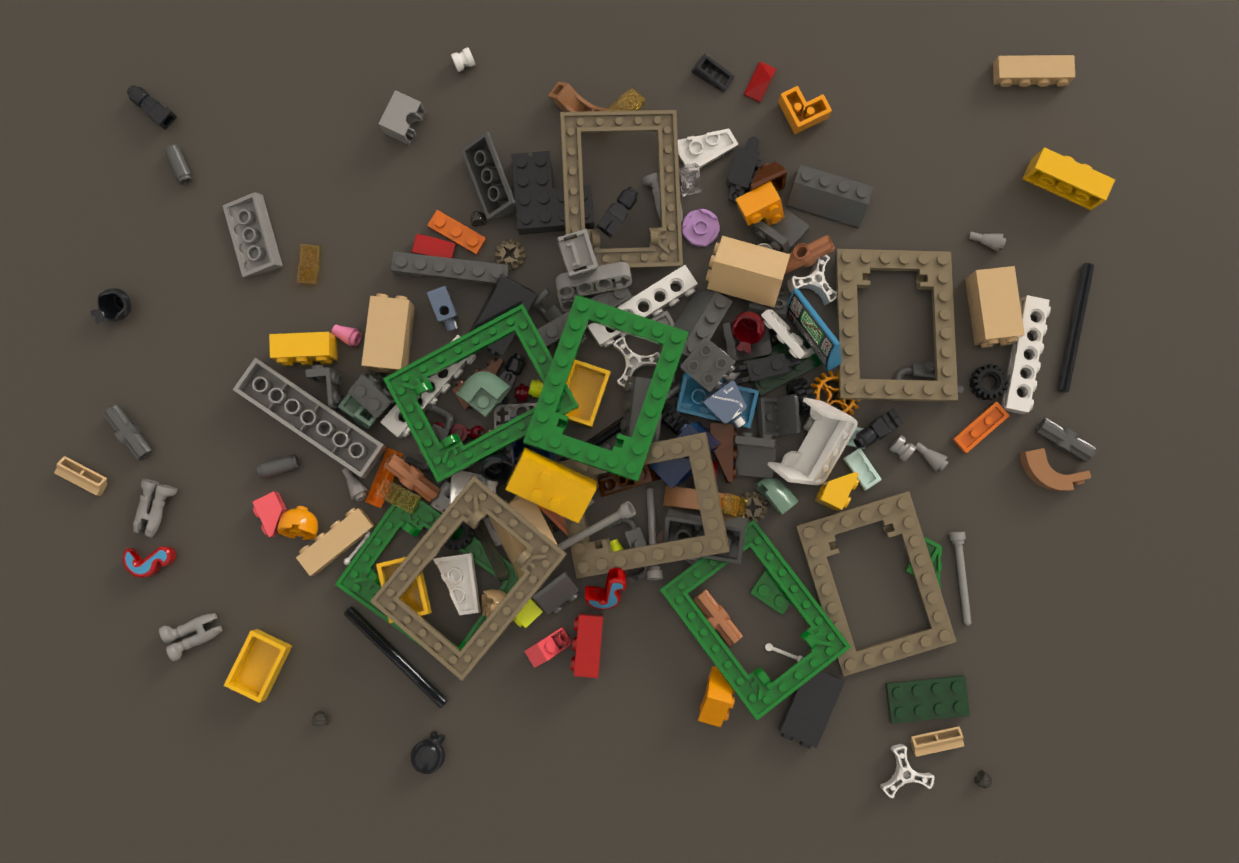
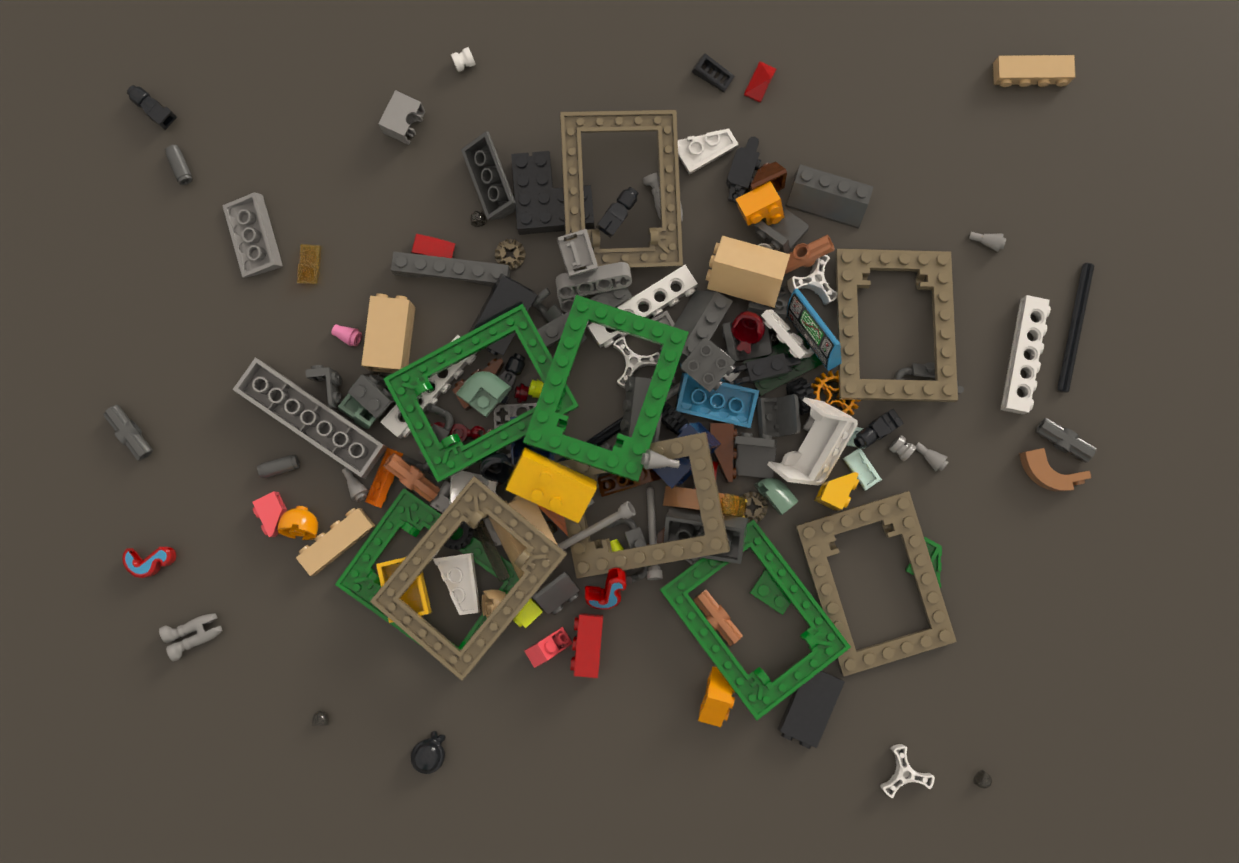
tan piece [54,456,107,496] -> none
black hat [91,288,131,324] -> none
light grey piece [133,479,178,538] -> none
yellow piece [224,629,292,703] -> none
yellow piece [269,332,338,366] -> none
white hinge [343,532,371,565] -> none
black axle [344,607,448,708] -> none
clear yellow slope [375,478,422,514] -> none
orange plate [427,210,487,256] -> none
sand blue torso [427,286,458,332] -> none
medium nougat arch [548,81,609,112] -> none
yellow piece [566,359,611,429] -> none
clear yellow slope [608,87,646,111] -> none
clear slope [679,163,701,197] -> none
lavender tile [682,209,720,247] -> none
sand blue torso [700,379,747,428] -> none
white hinge [765,643,803,662] -> none
light orange brick [778,86,832,134] -> none
dark green plate [886,675,970,724] -> none
tan piece [911,726,964,757] -> none
light grey piece [949,531,971,626] -> none
orange plate [952,401,1010,454] -> none
tan brick [965,266,1025,348] -> none
black tyre [970,364,1009,400] -> none
yellow brick [1022,147,1115,211] -> none
none -> light grey cone [641,449,680,469]

